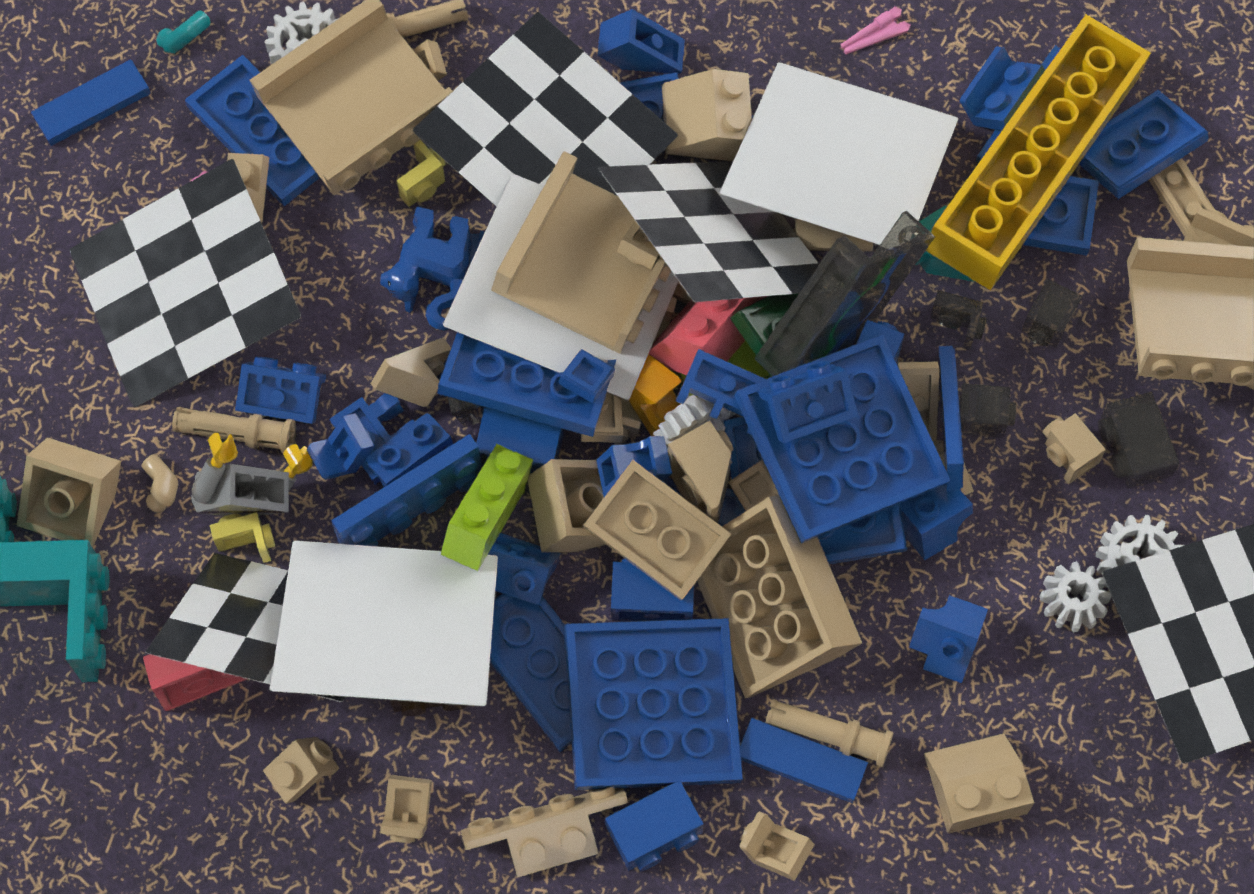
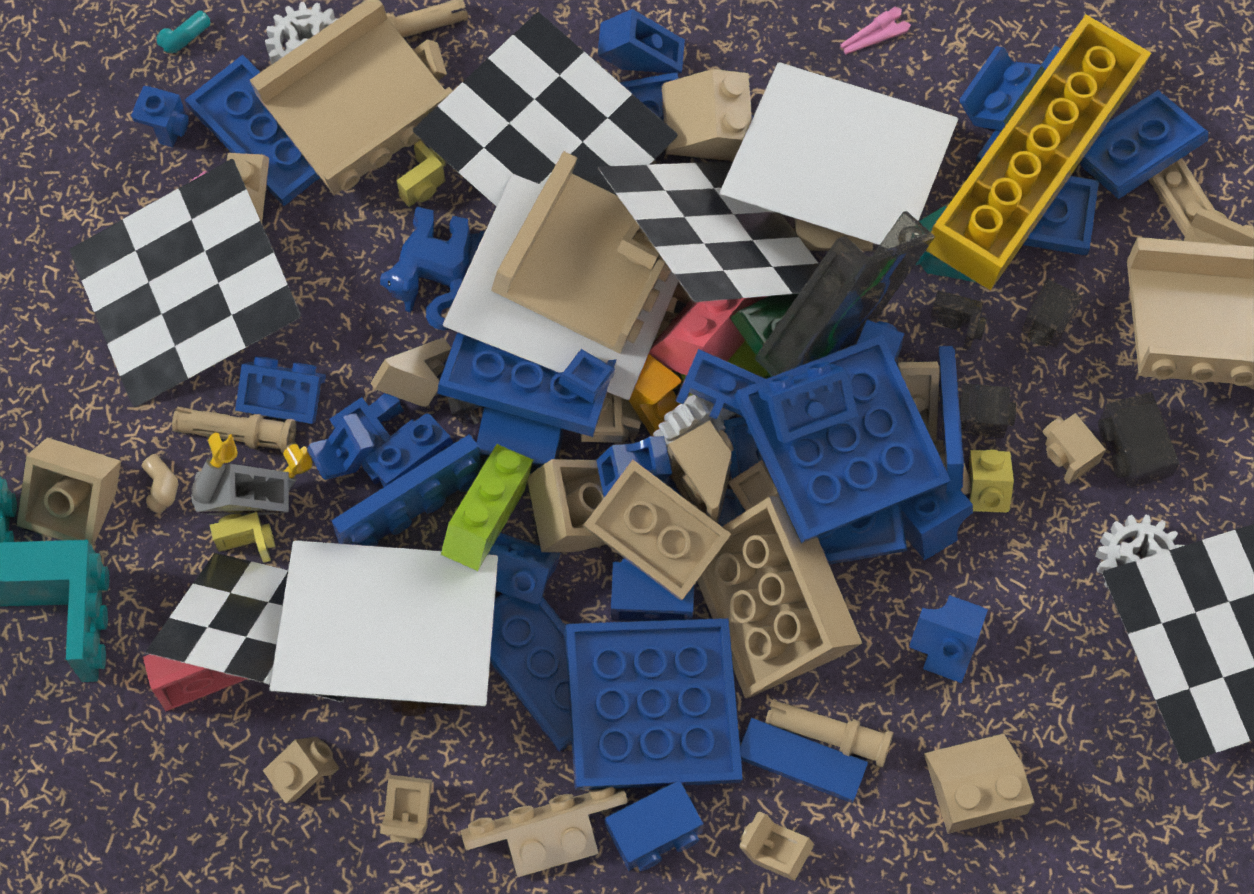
blue tile [31,59,151,146] -> none
white gear [1040,561,1111,633] -> none
none -> blue bracket [131,86,189,148]
none -> light yellow bracket [969,449,1014,513]

